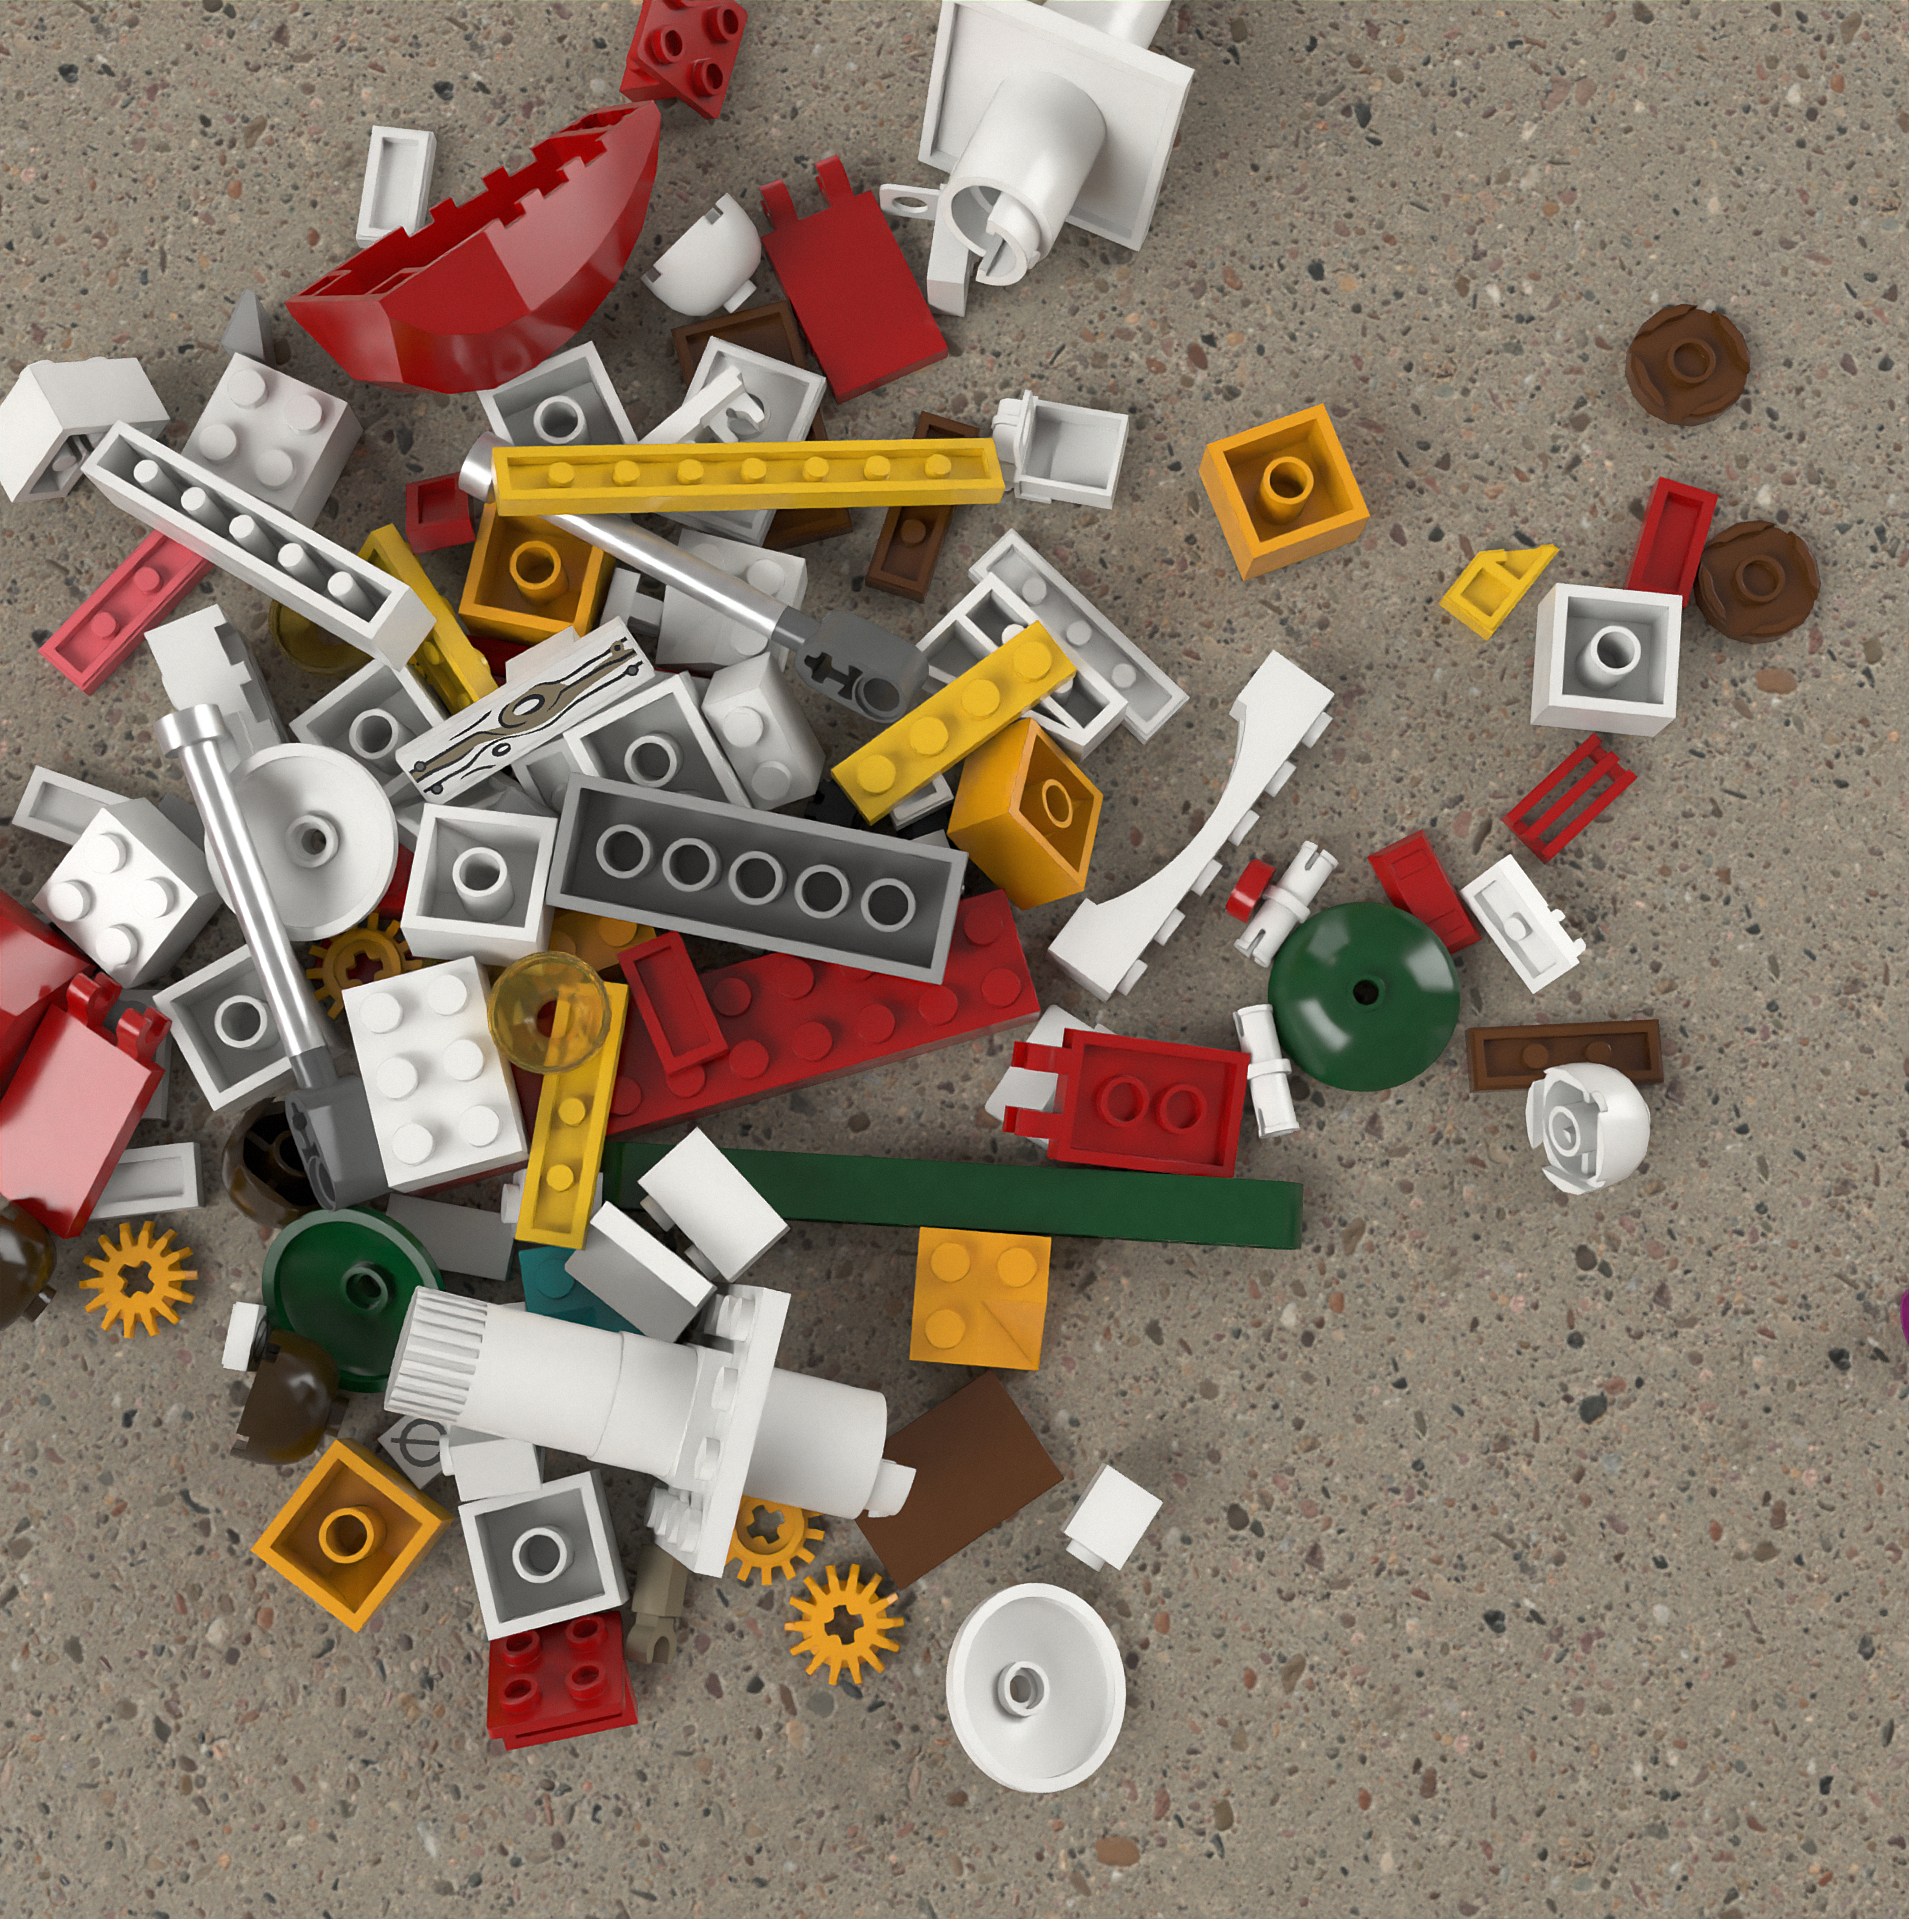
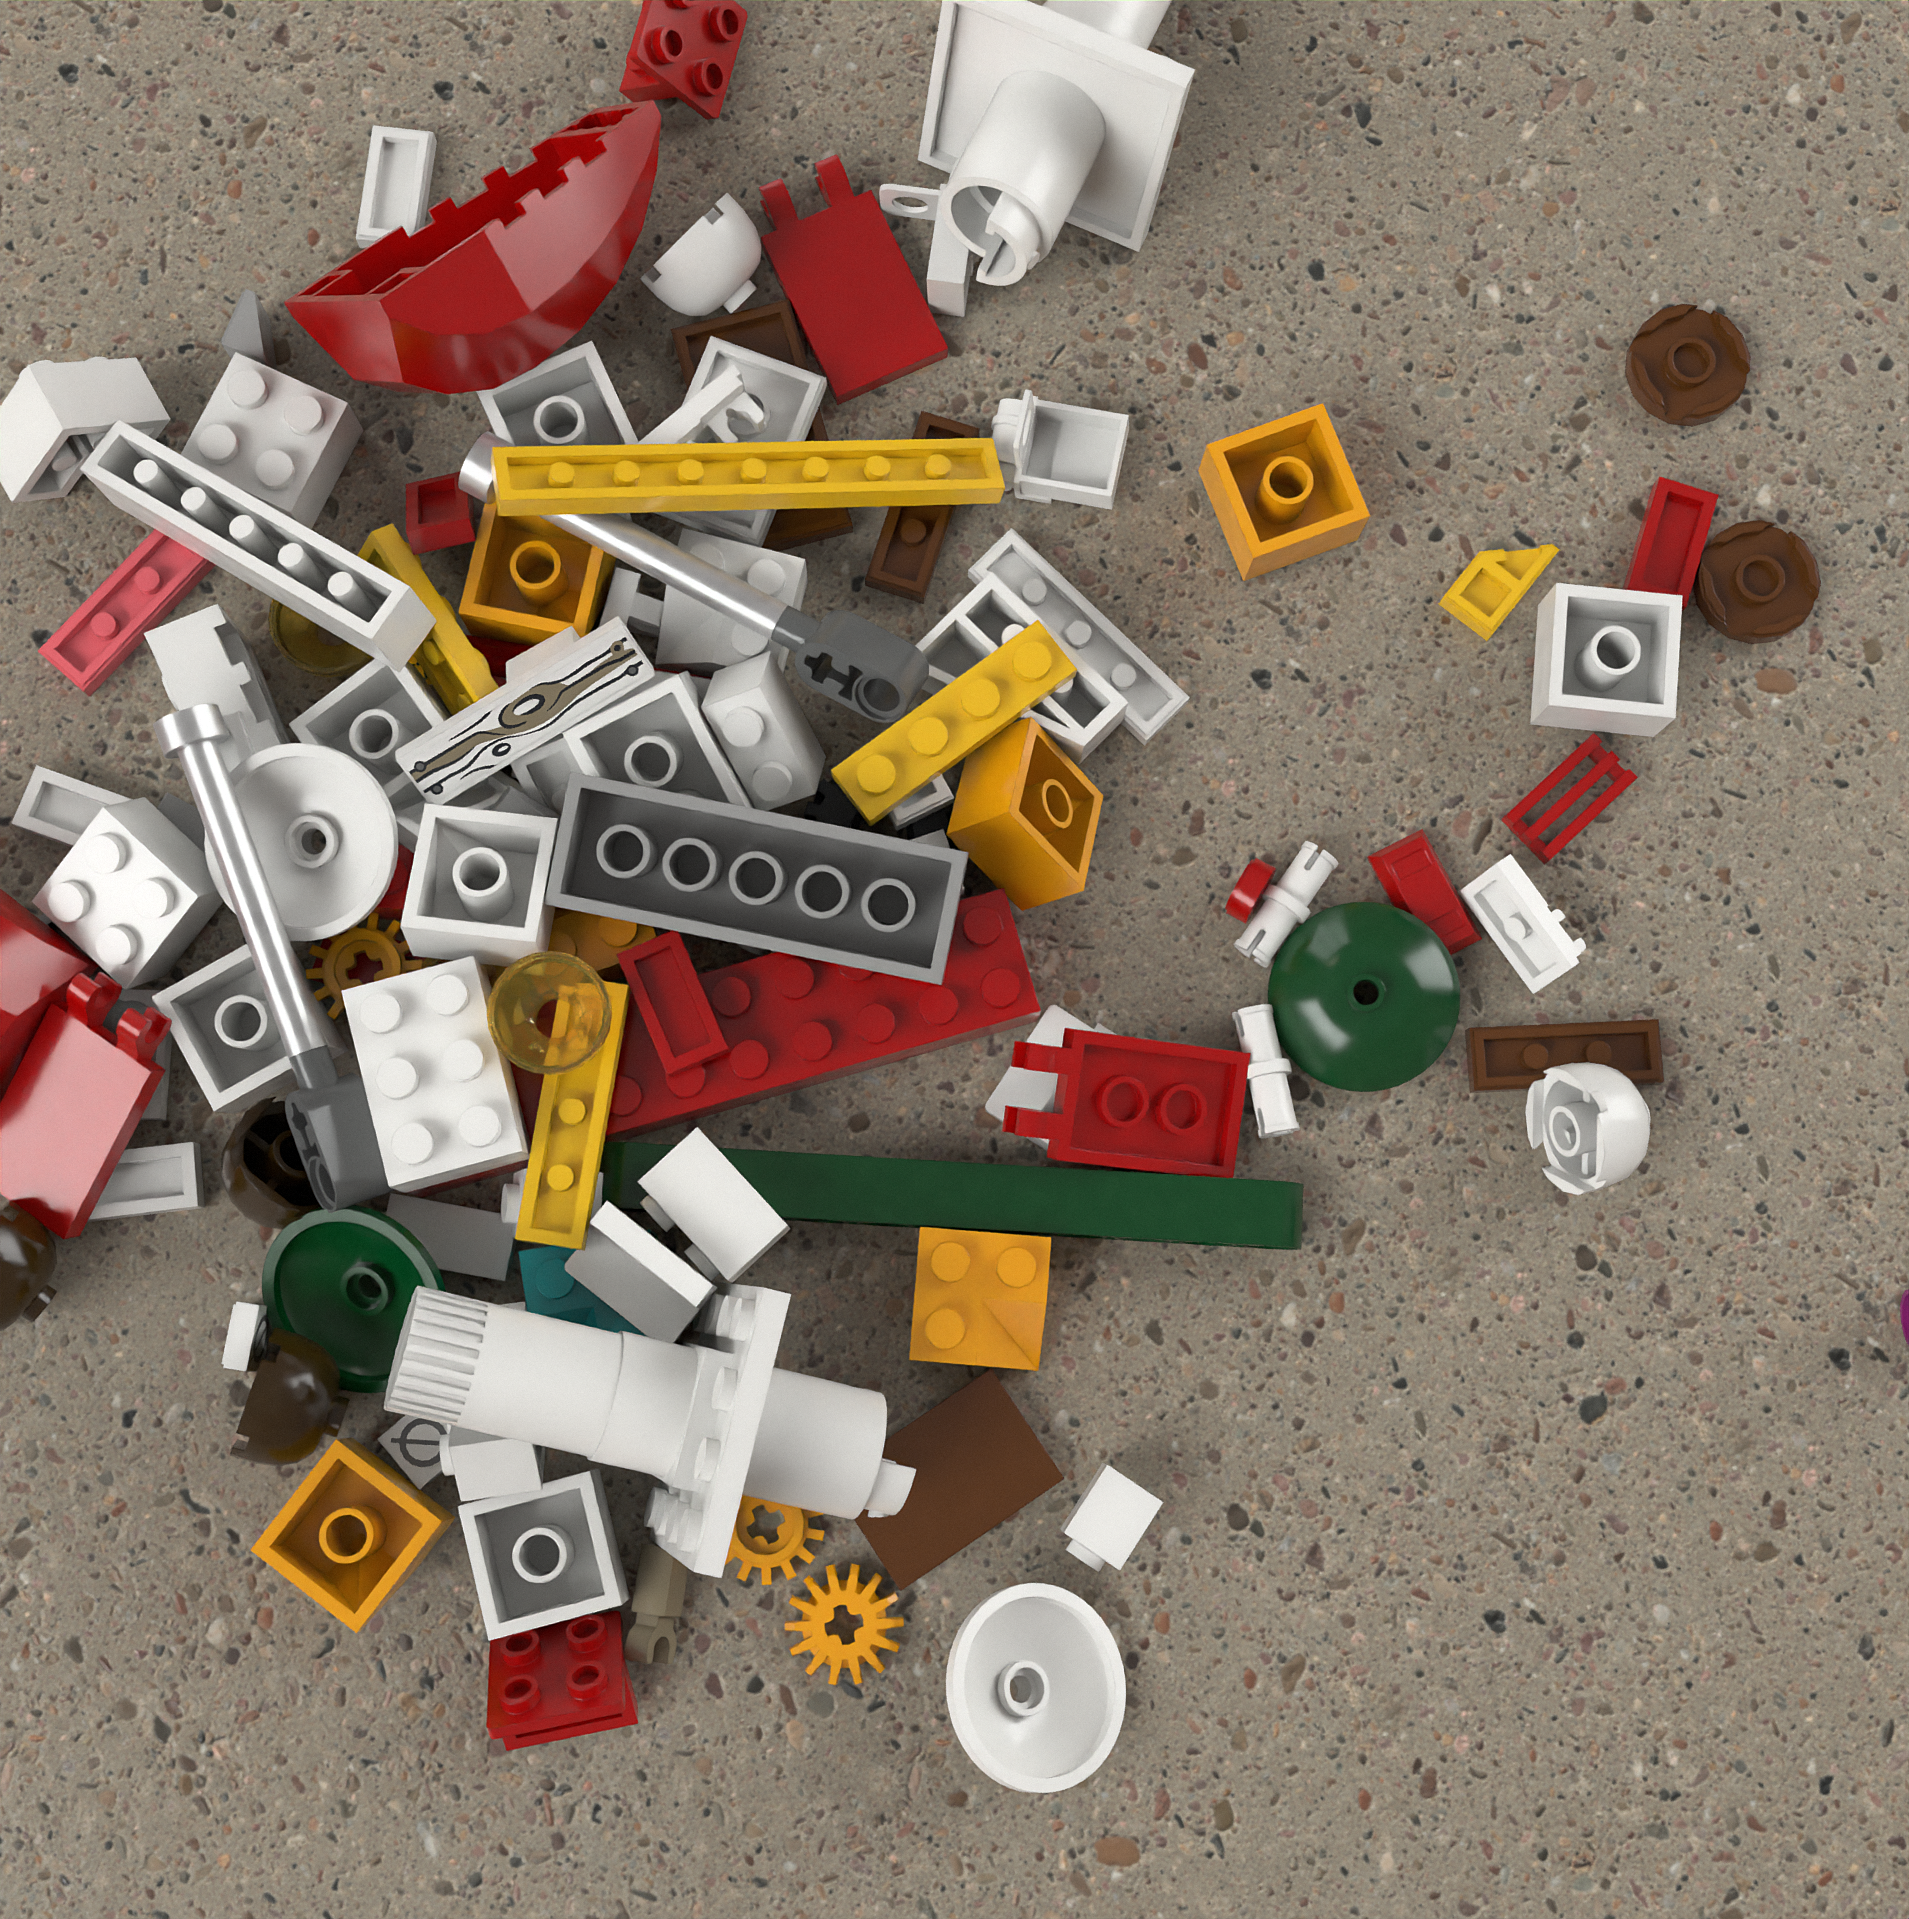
light orange gear [79,1221,199,1339] -> none
white arch [1045,650,1335,1003] -> none

